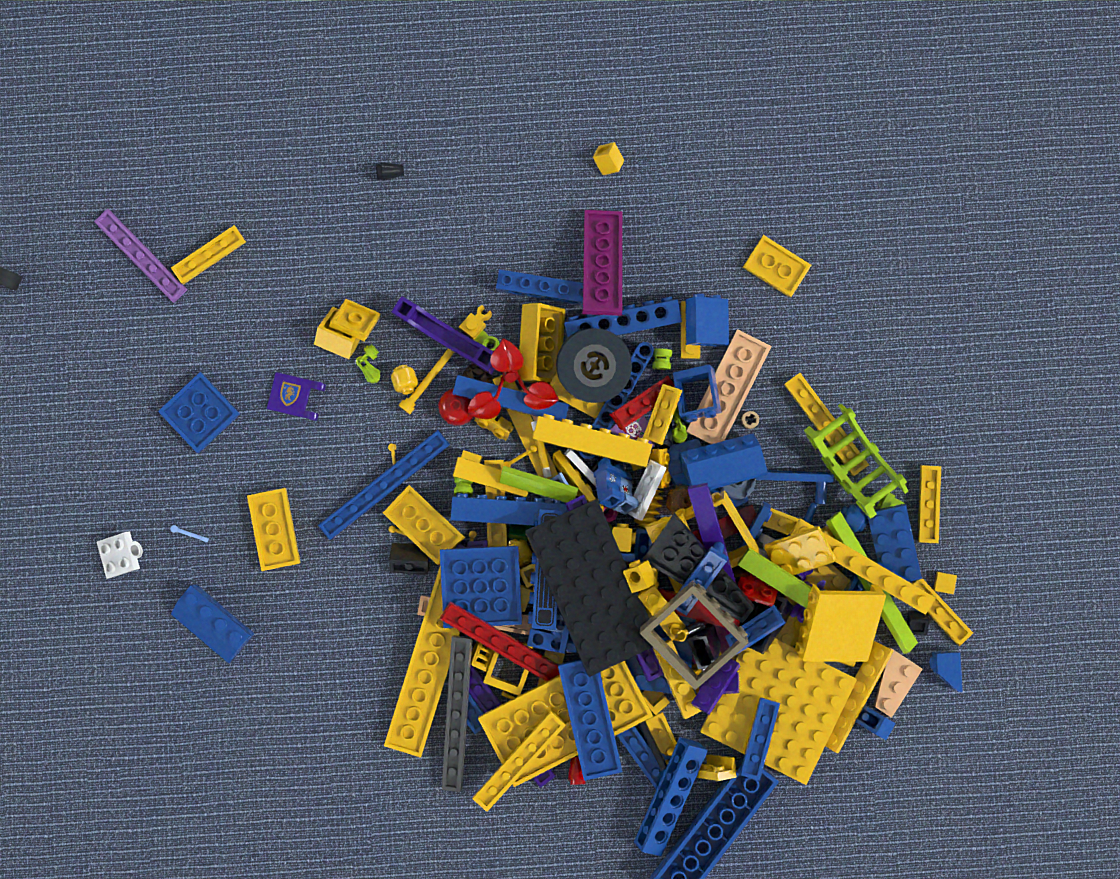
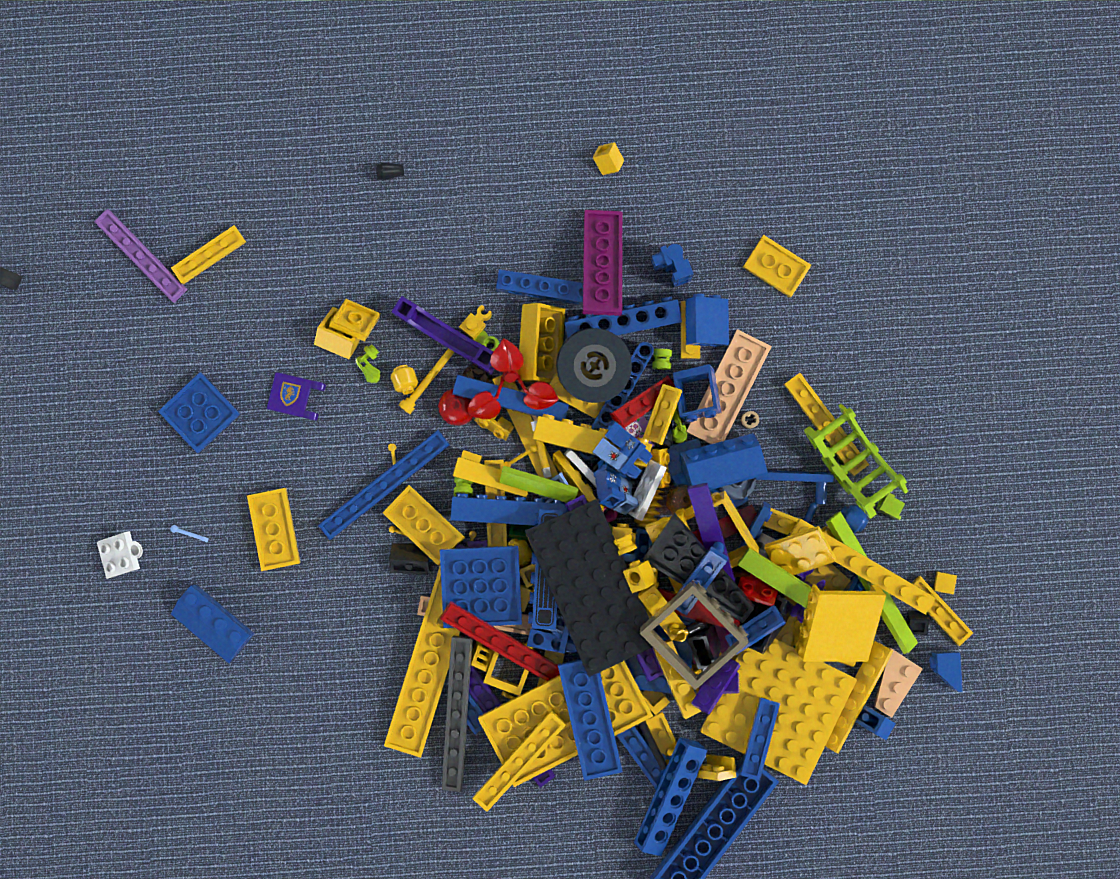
red cone [568,756,586,785] -> none
blue plate [868,504,922,581] -> none
yellow plate [917,465,941,543] -> none
none -> blue hips [592,421,653,479]
none -> yellow wheel [613,534,637,556]
none -> blue hips [651,244,694,288]

